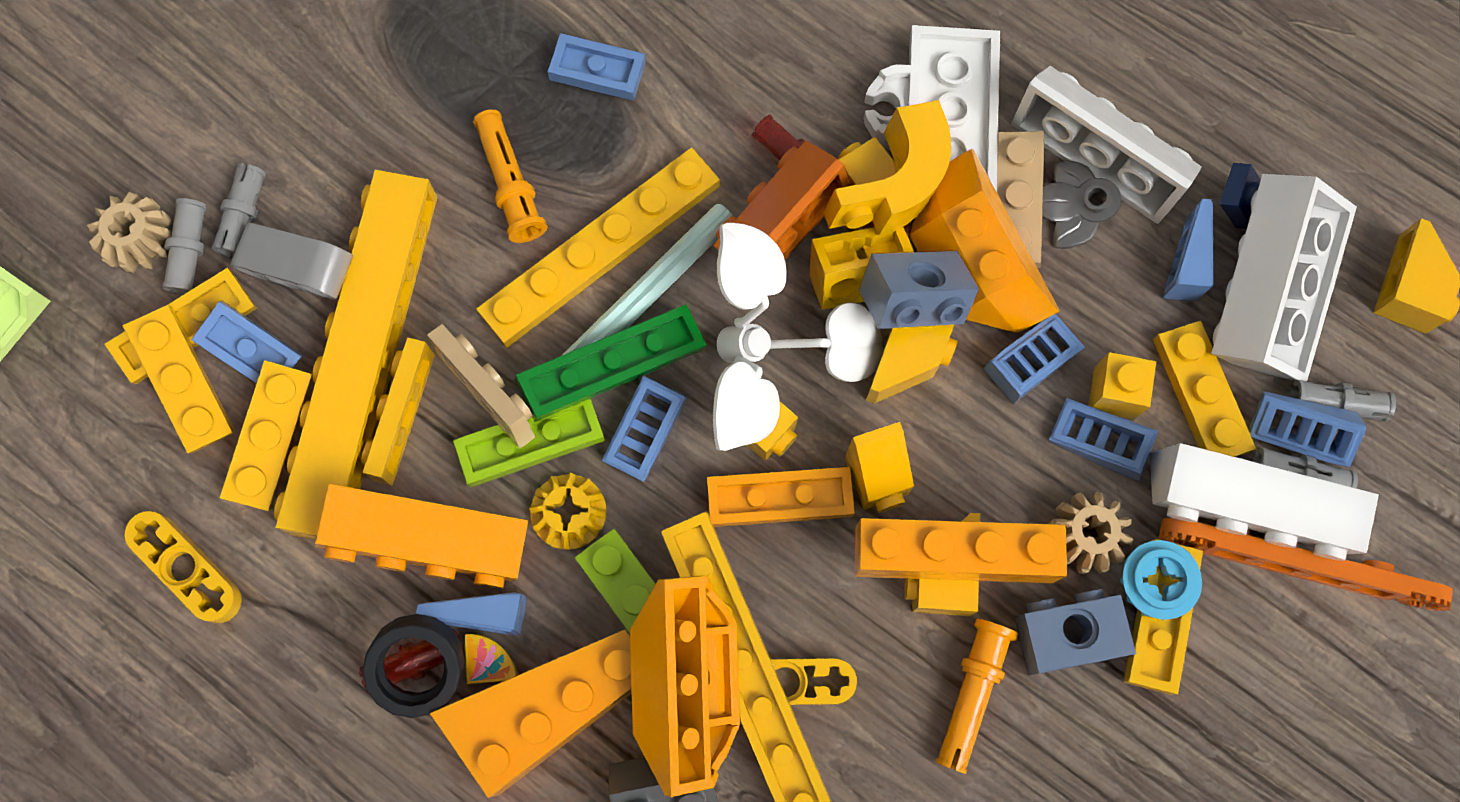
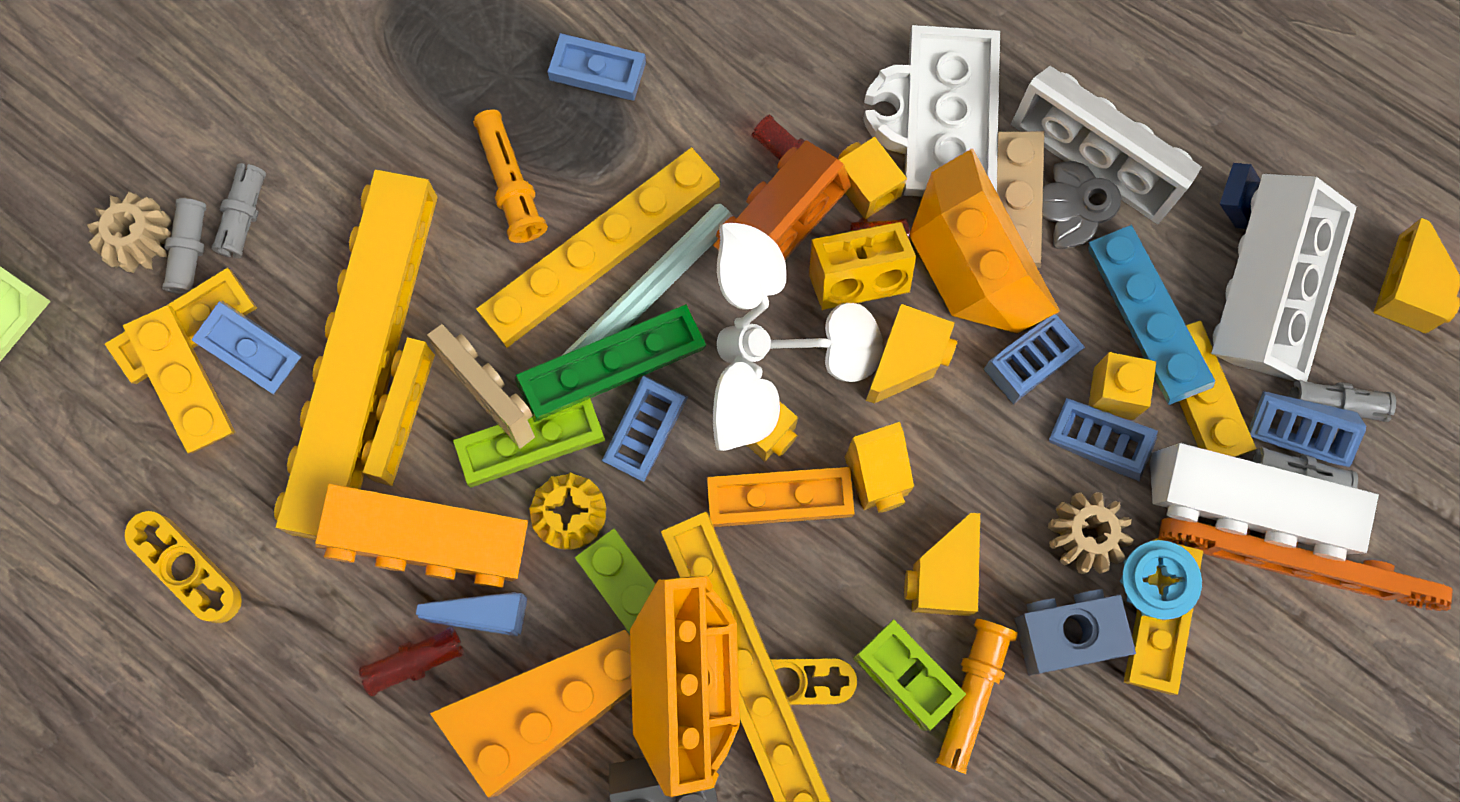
yellow plate [220,360,313,511] -> none
light grey beam [230,222,353,300] -> none
black tyre [362,614,465,718] -> none
tile [465,634,518,685] -> none
yellow arch [823,100,951,236] -> none
light orange brick [855,518,1067,583] -> none
sand blue brick [859,251,979,329] -> none
medium blue slope [1163,199,1213,301] -> none
none -> lime brick [853,619,966,731]
none -> dark azure plate [1088,225,1215,405]

